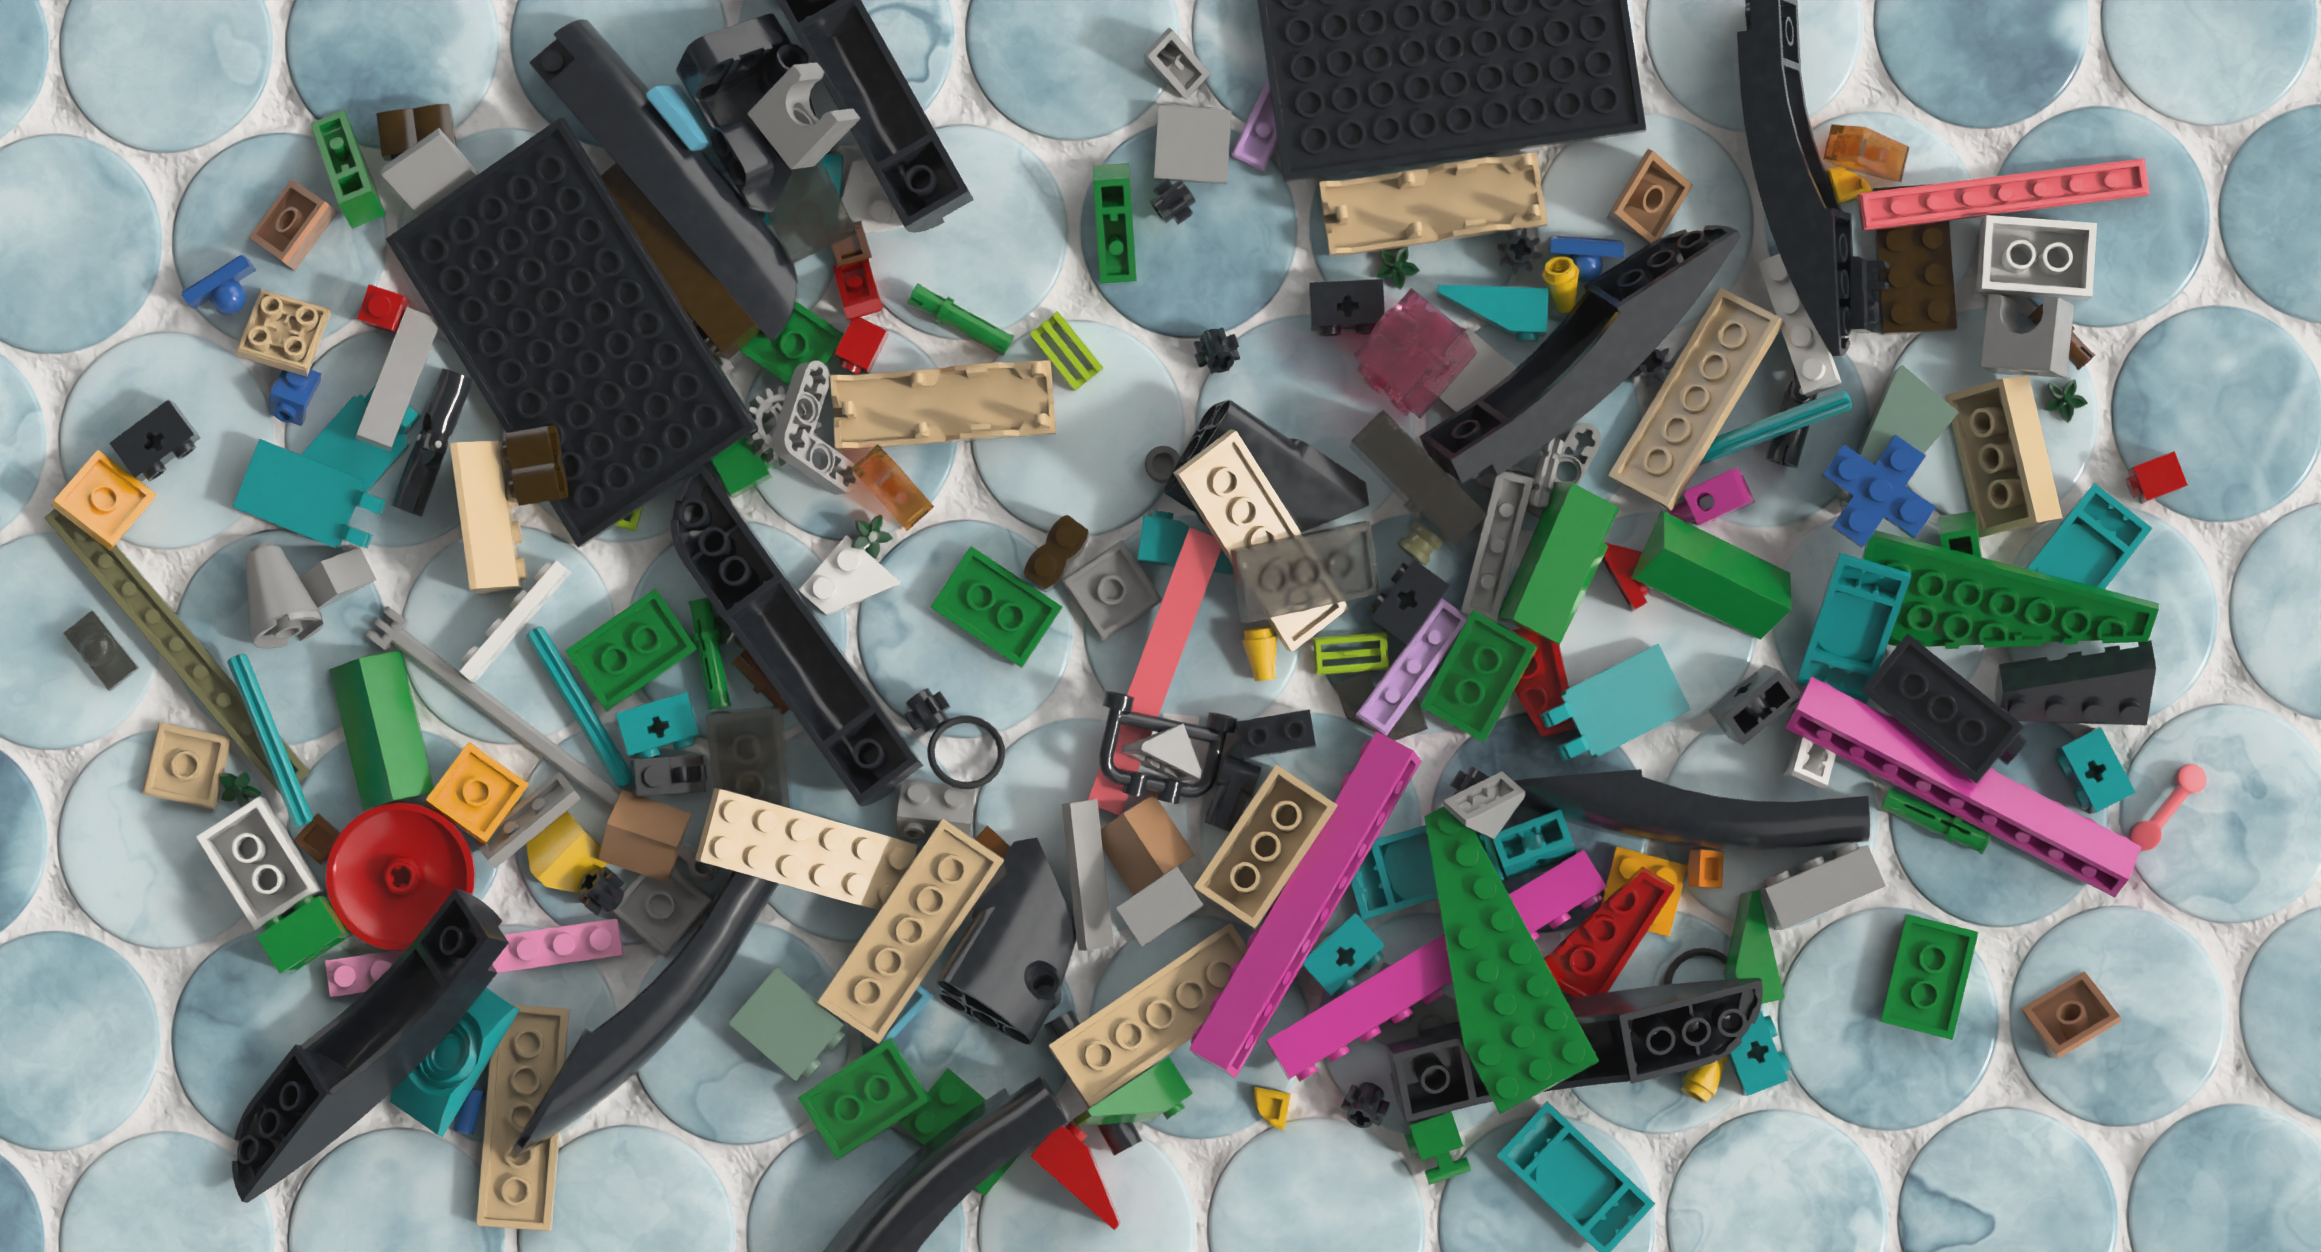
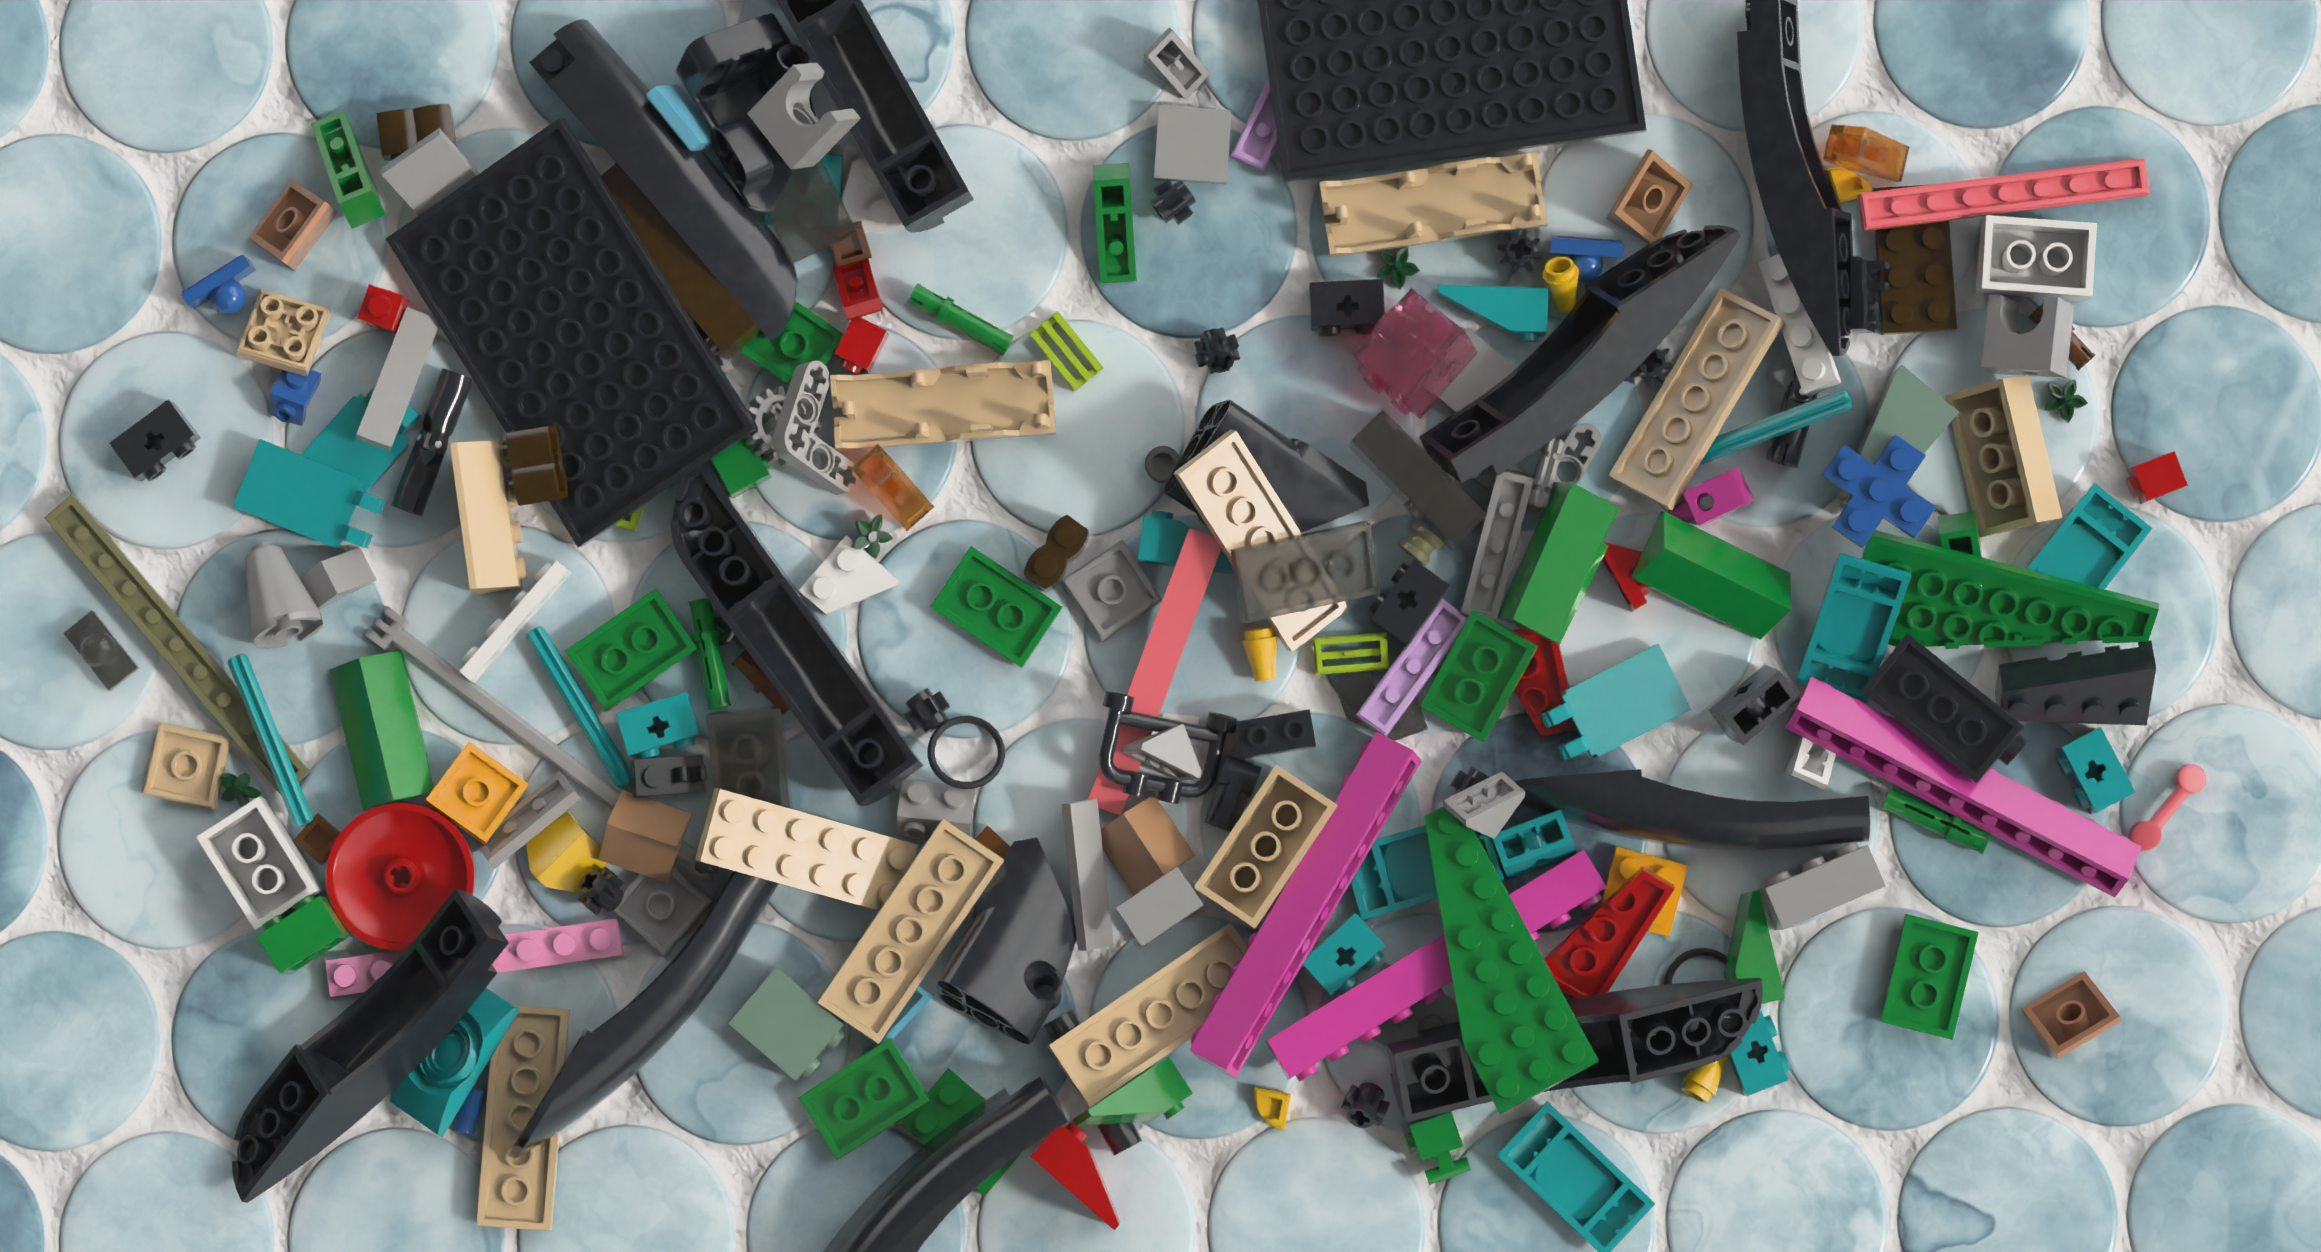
light orange plate [51,450,157,551] -> none
orange plate [1687,849,1724,888] -> none

